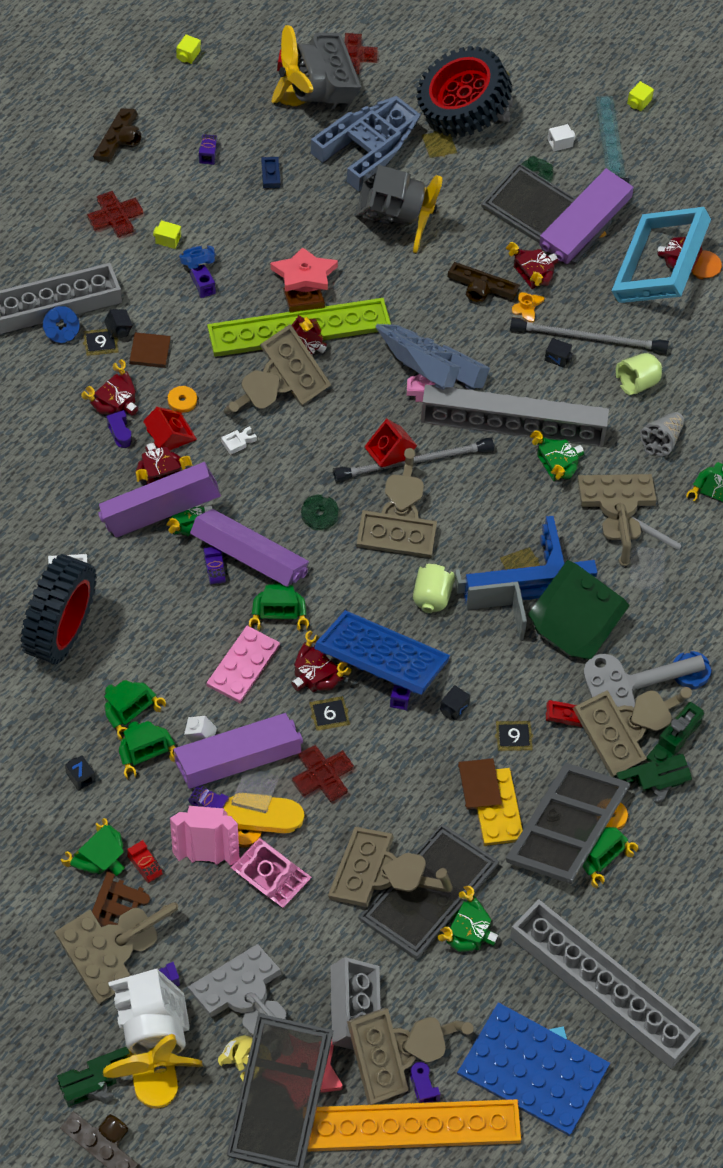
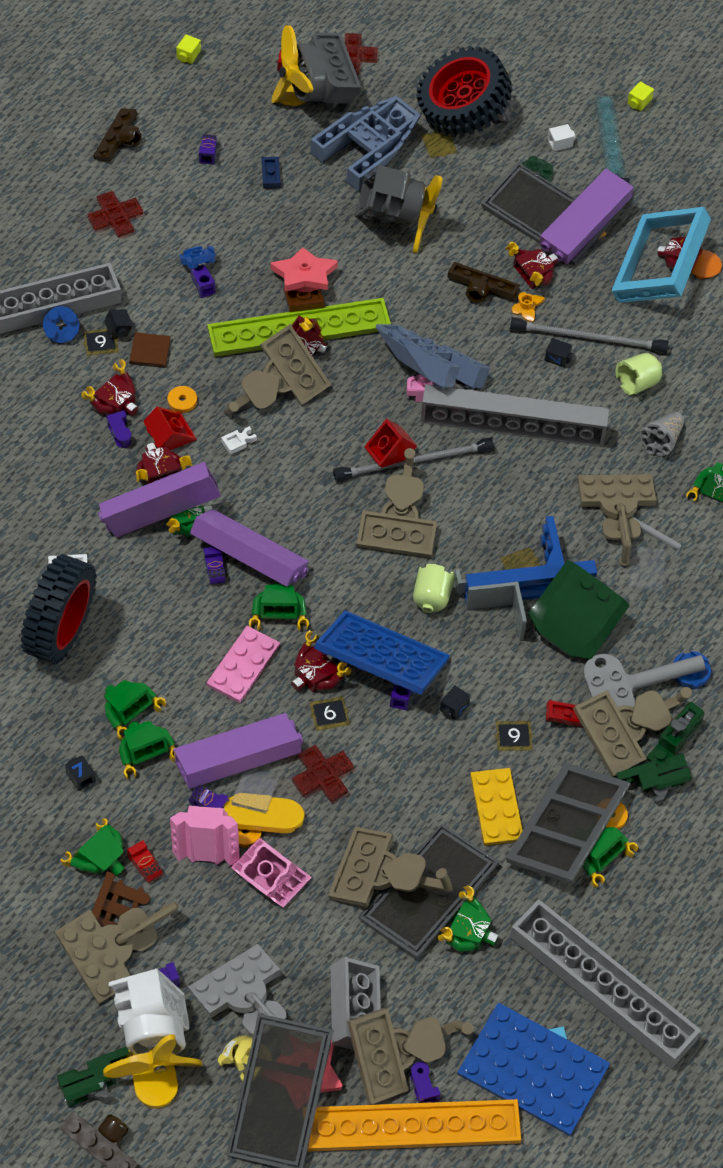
neon yellow brick [153,220,181,249] -> none
white brick [184,716,217,743] -> none
clear green plate [301,494,339,530] -> none
reddish brown piece [458,758,502,810] -> none
green torso [530,430,584,481] -> none

